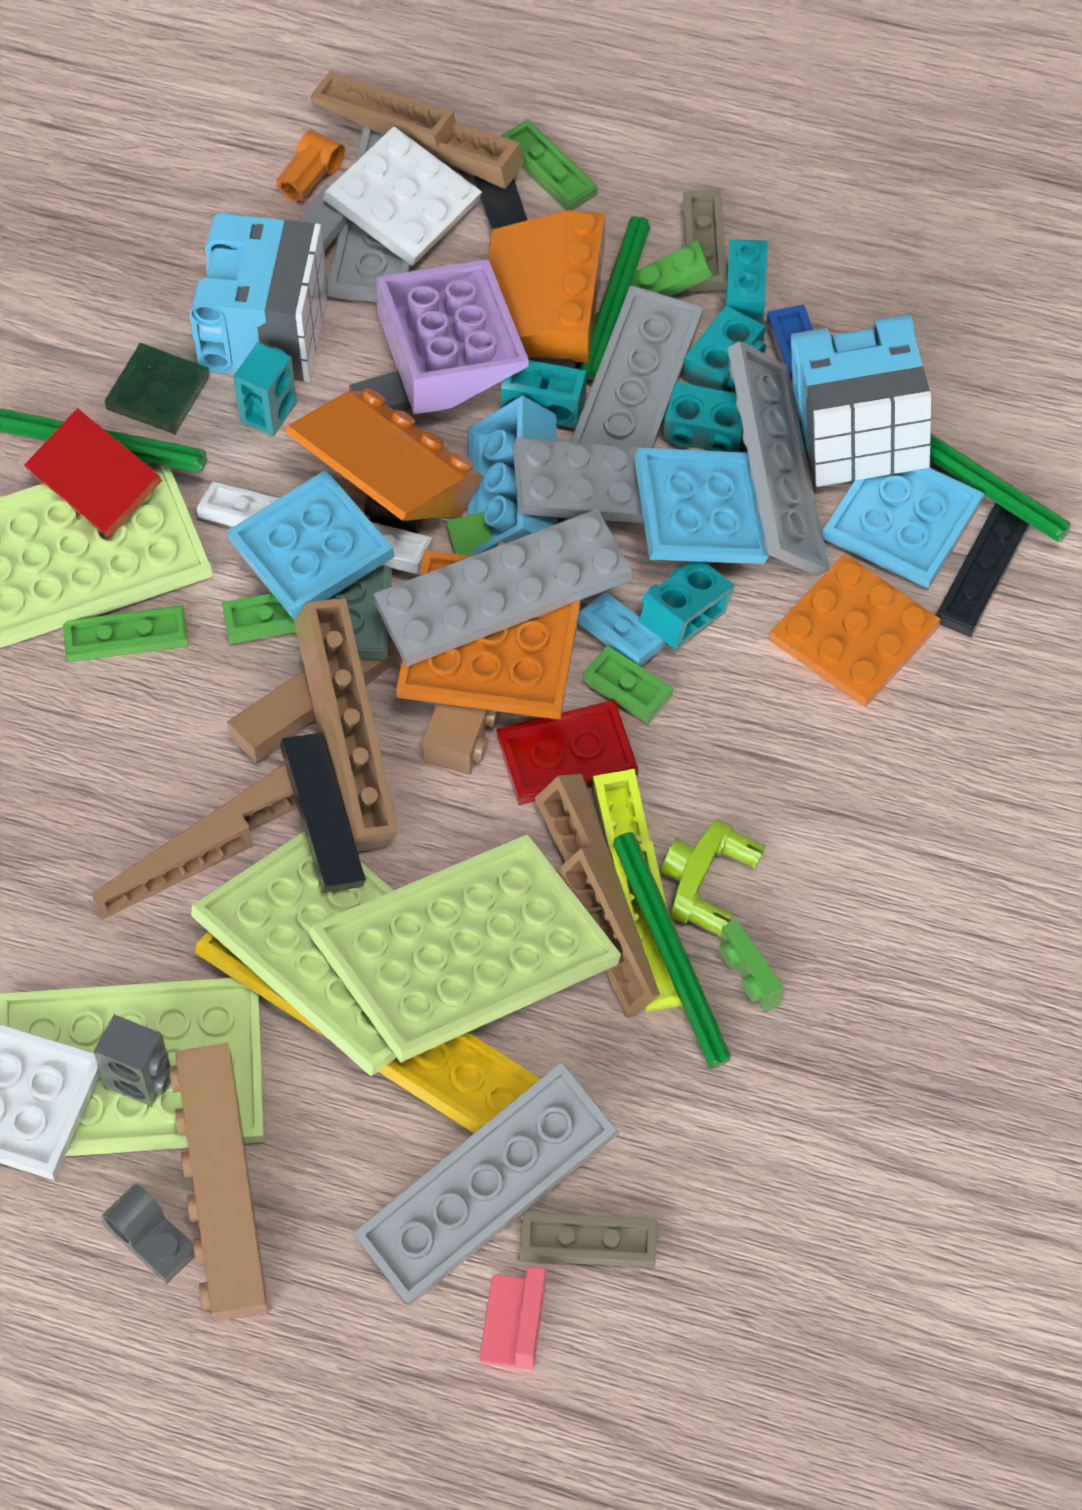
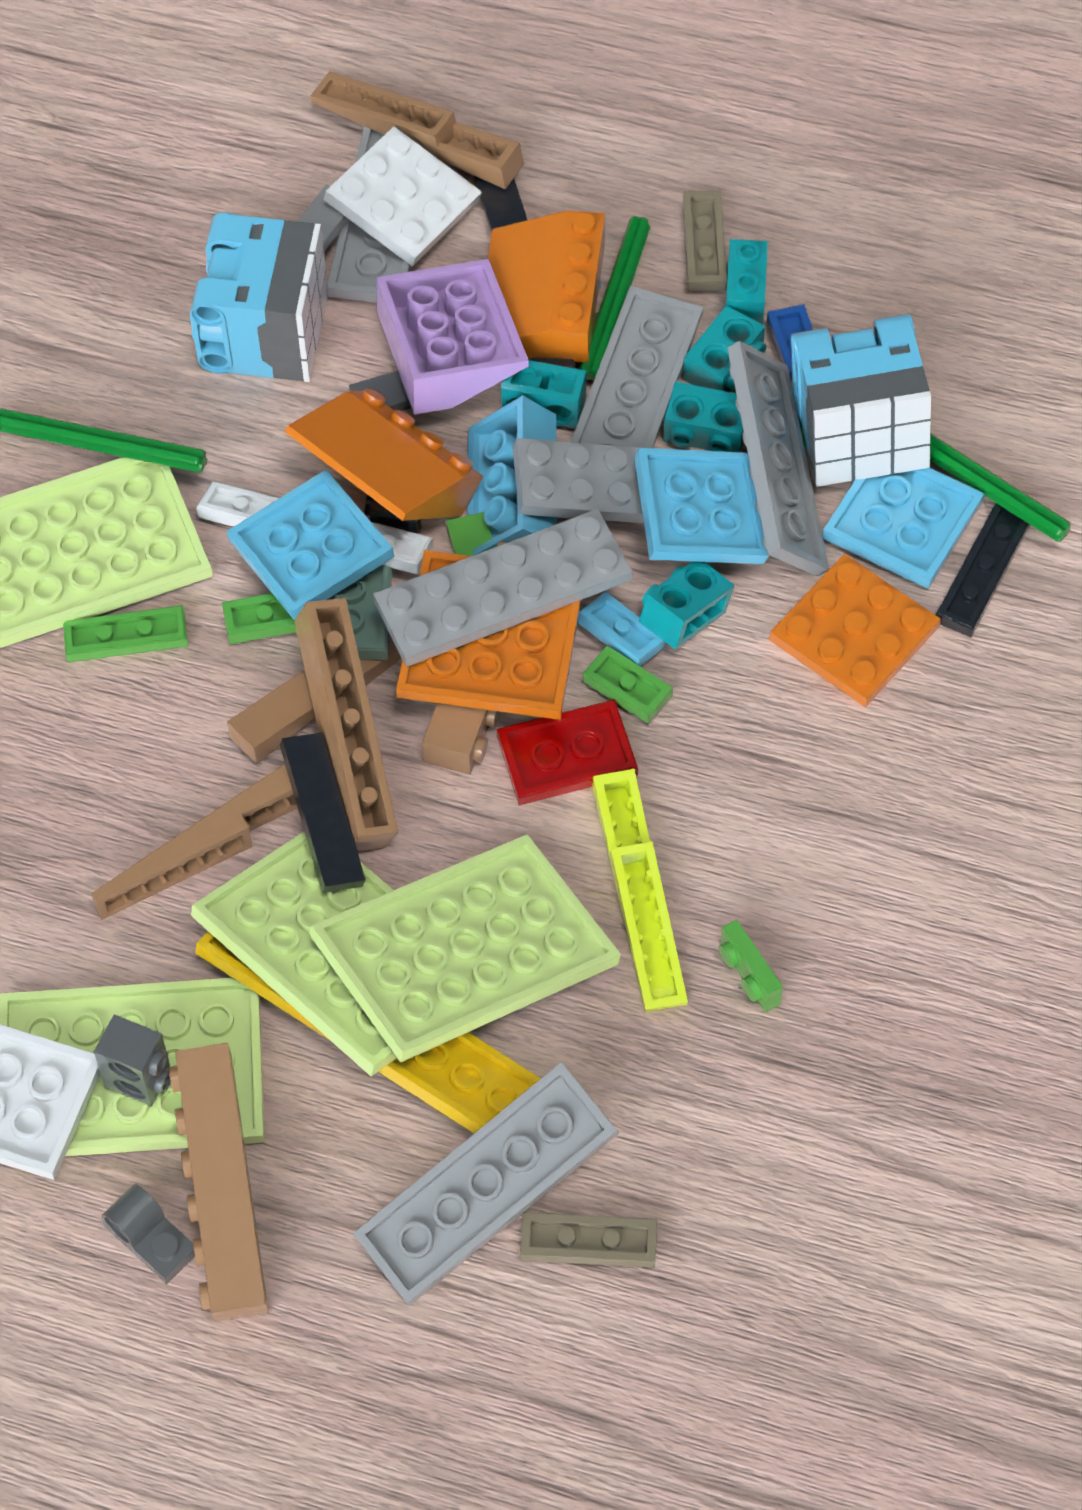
red tile [24,408,163,539] -> none
clear green plate [104,343,210,435] -> none
teal brick [233,342,297,436] -> none
orange piece [276,129,345,203] -> none
coral panel [480,1266,546,1370] -> none
bright green tile [500,119,598,211] -> none
medium nougat slope [534,774,660,1017] -> none
green axle [613,832,731,1068] -> none
bright green plate [633,240,714,297] -> none
lime connector [660,819,766,937] -> none

